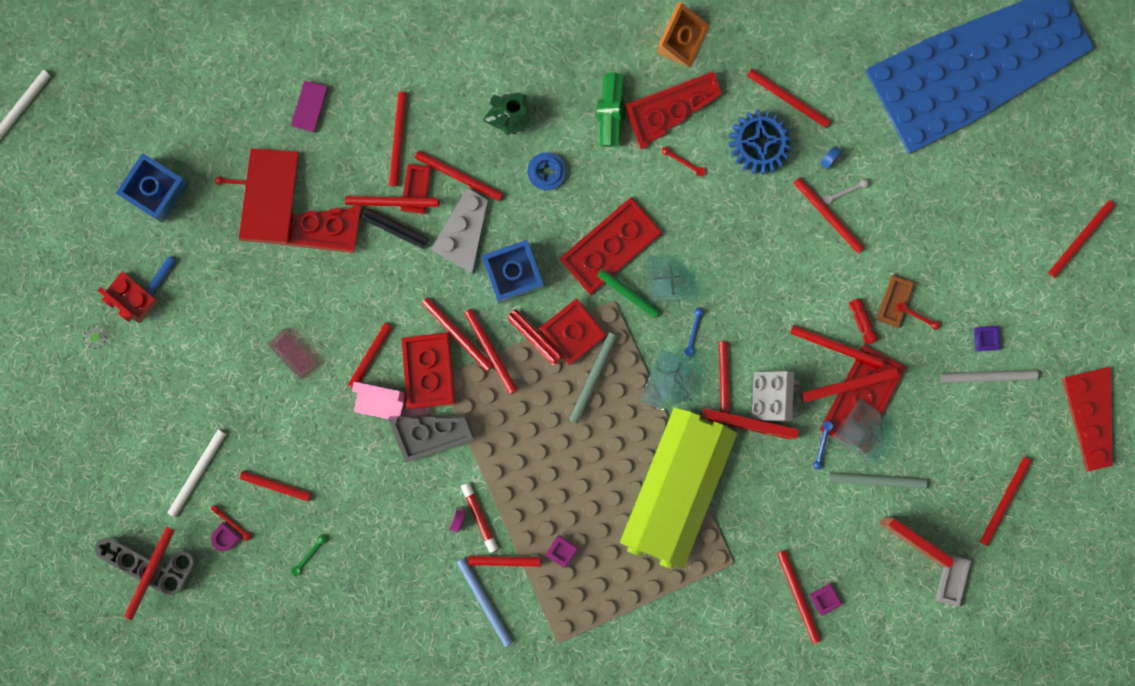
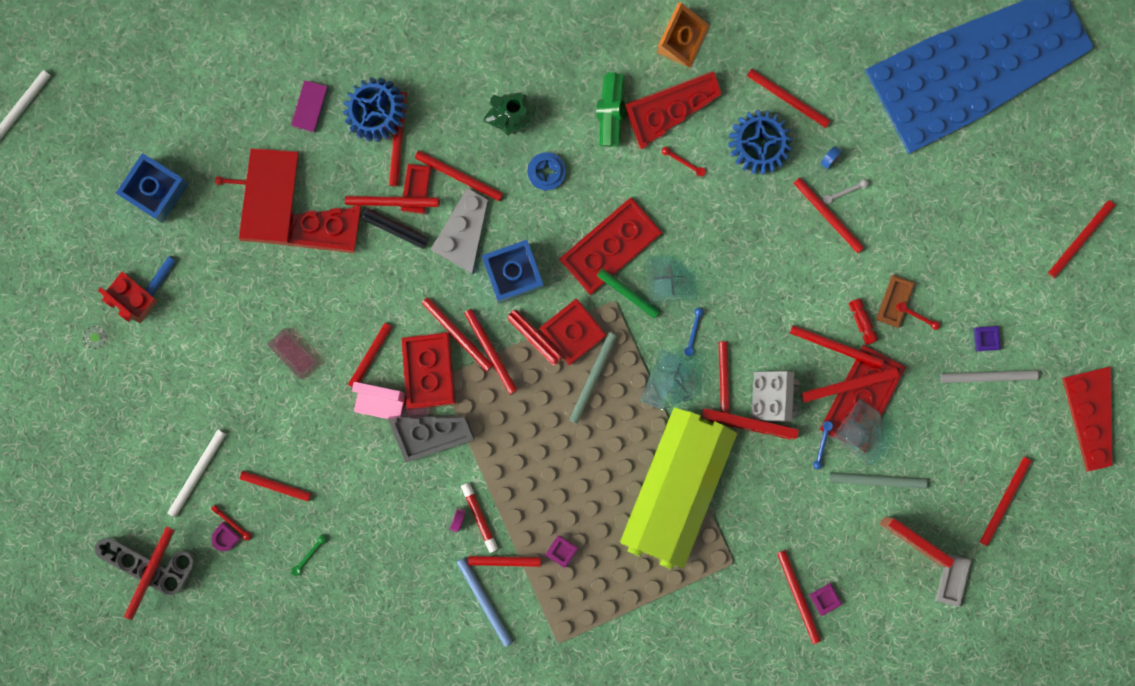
none -> blue gear [343,77,408,142]

